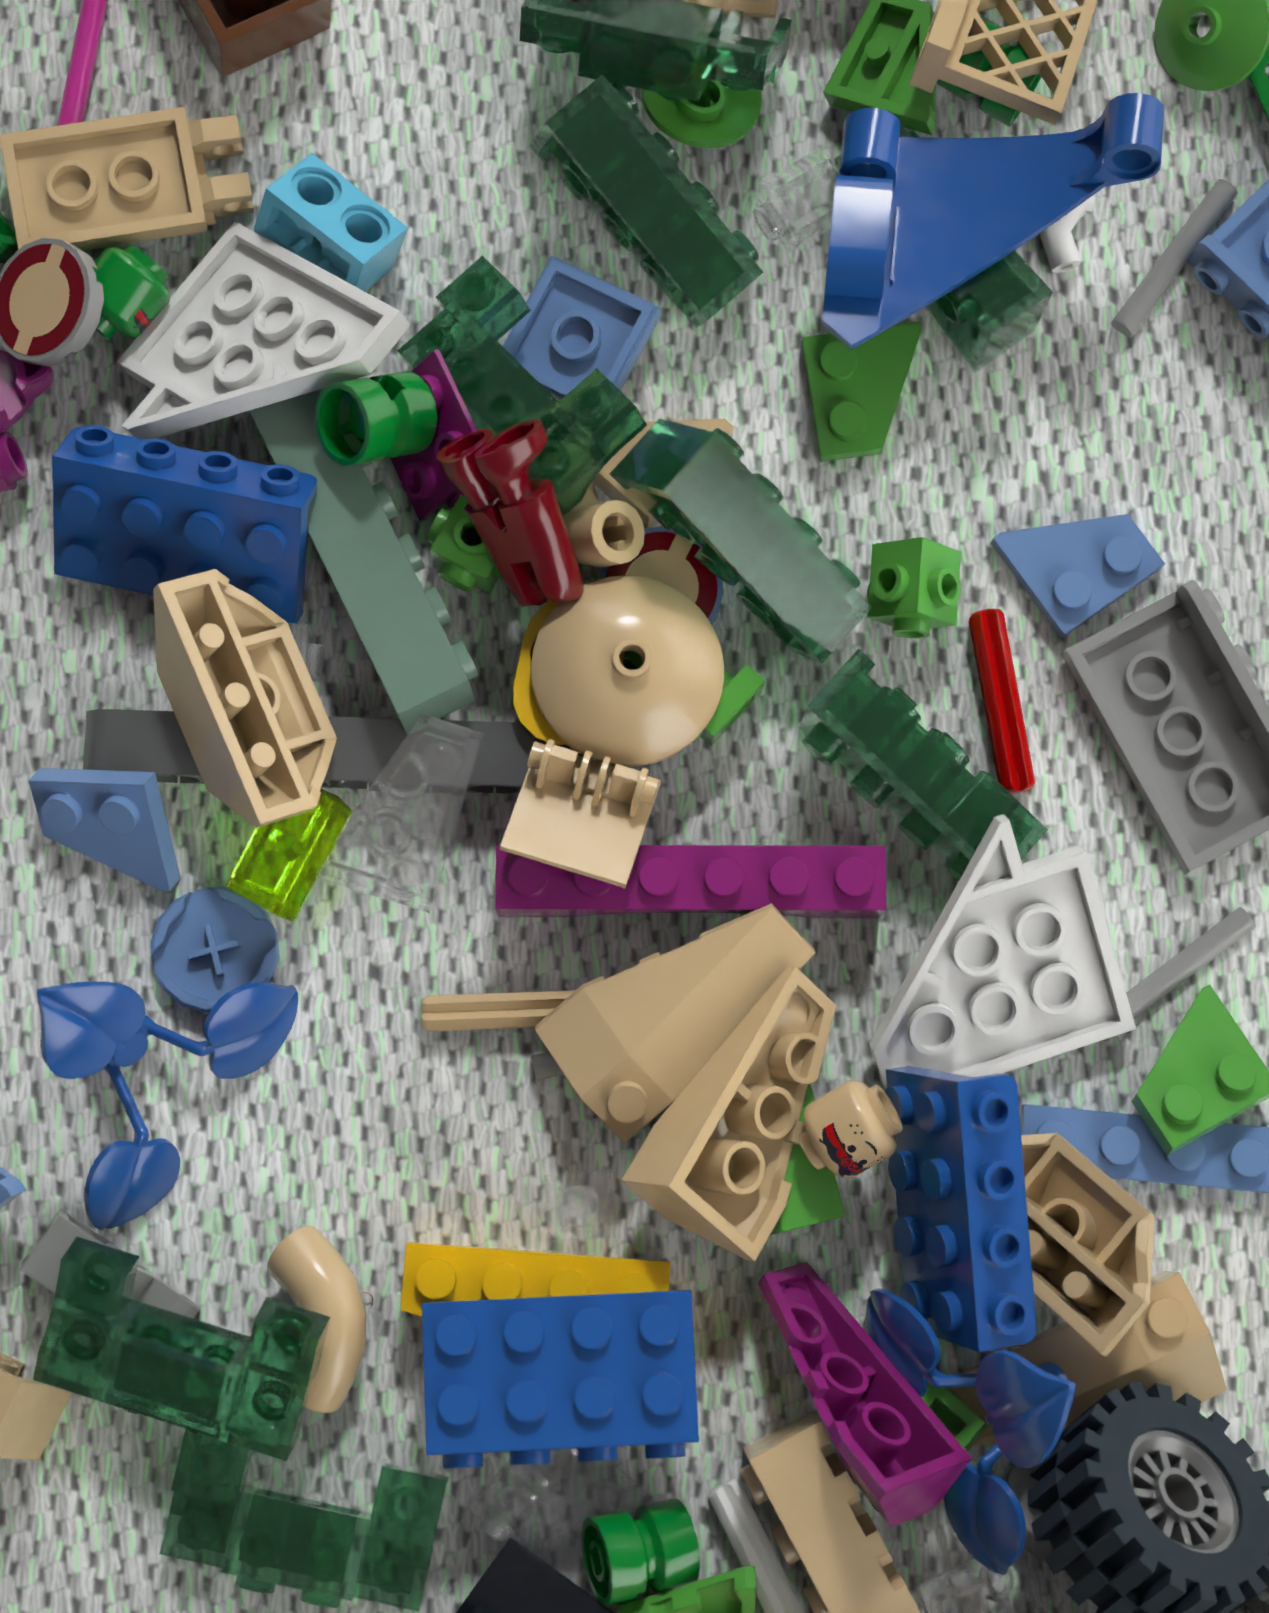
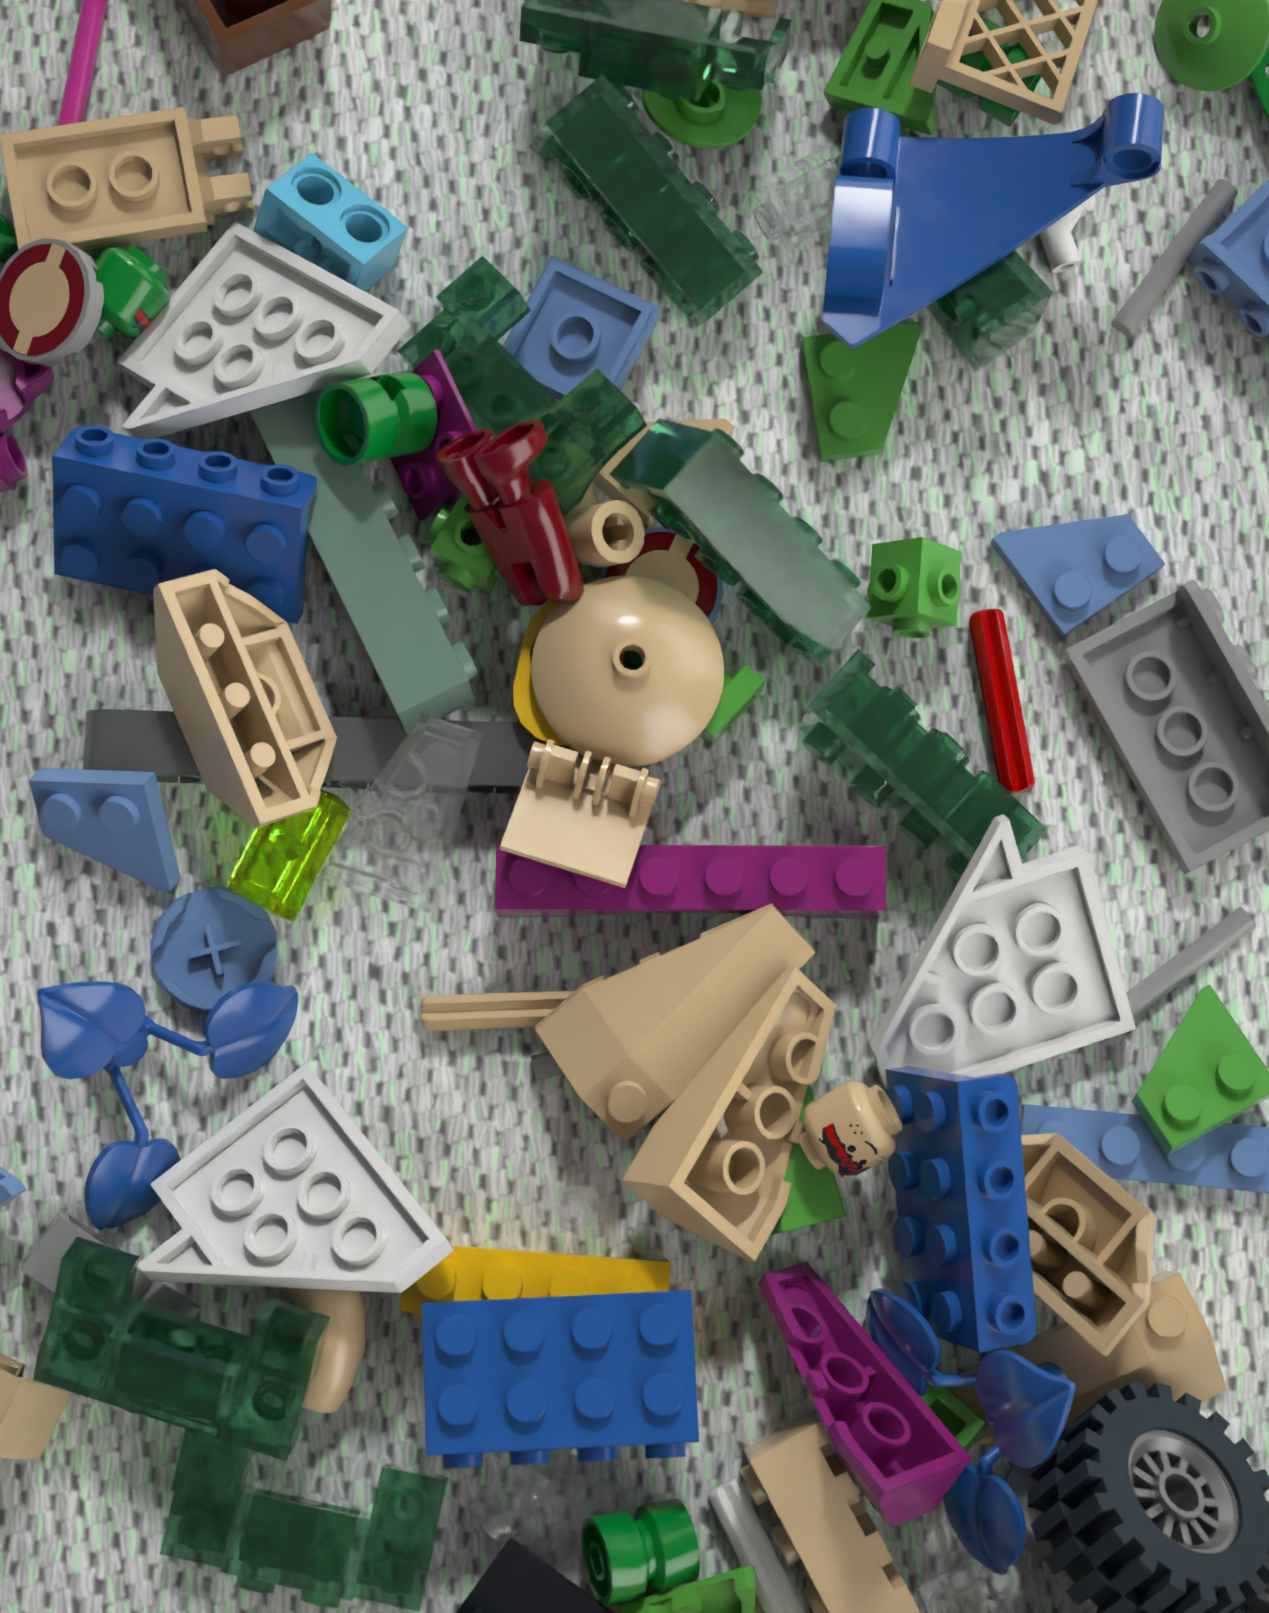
none -> white wing [137,1063,454,1293]

